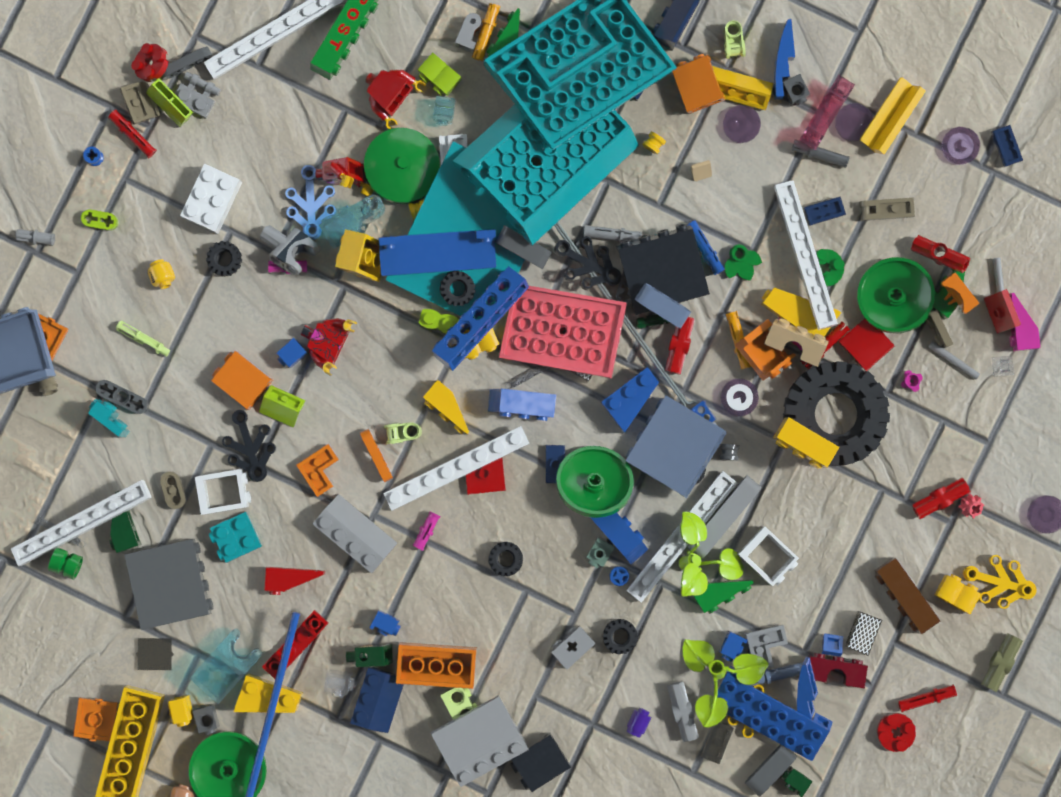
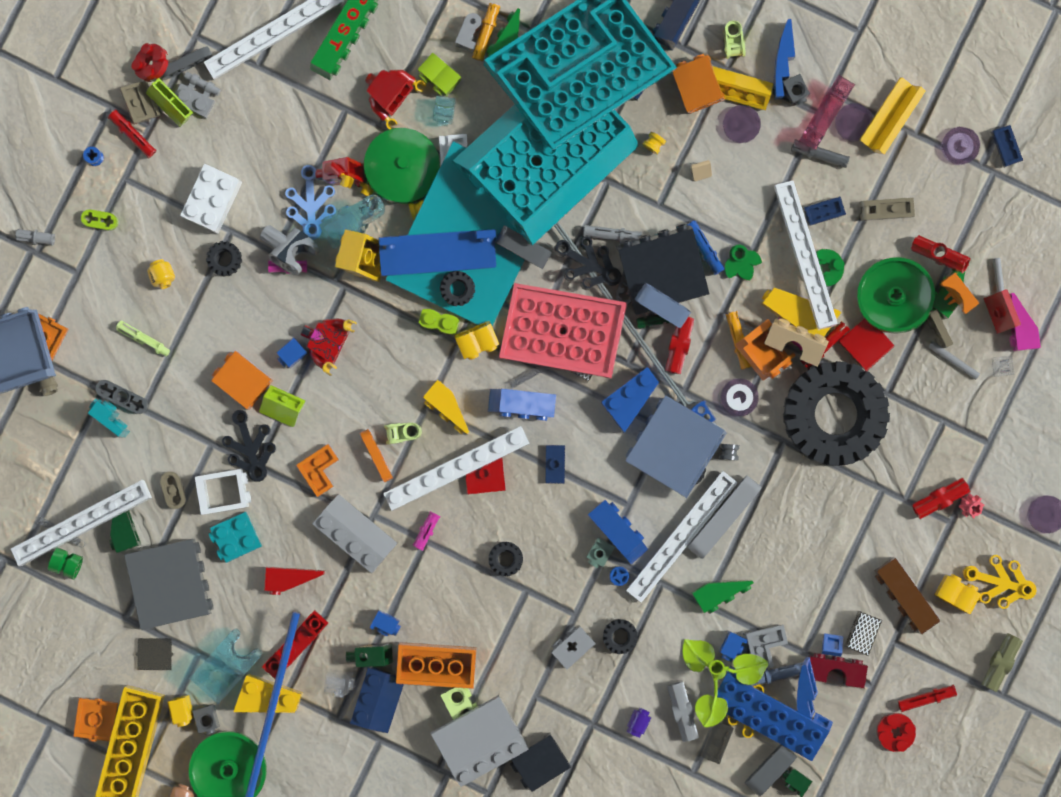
blue brick [432,266,529,371] -> none
green dish [556,446,634,518] -> none
lime plant [679,512,744,597] -> none
white window [738,526,799,586] -> none
yellow brick [773,417,839,469] -> none
dark pink plate [901,370,923,392] -> none

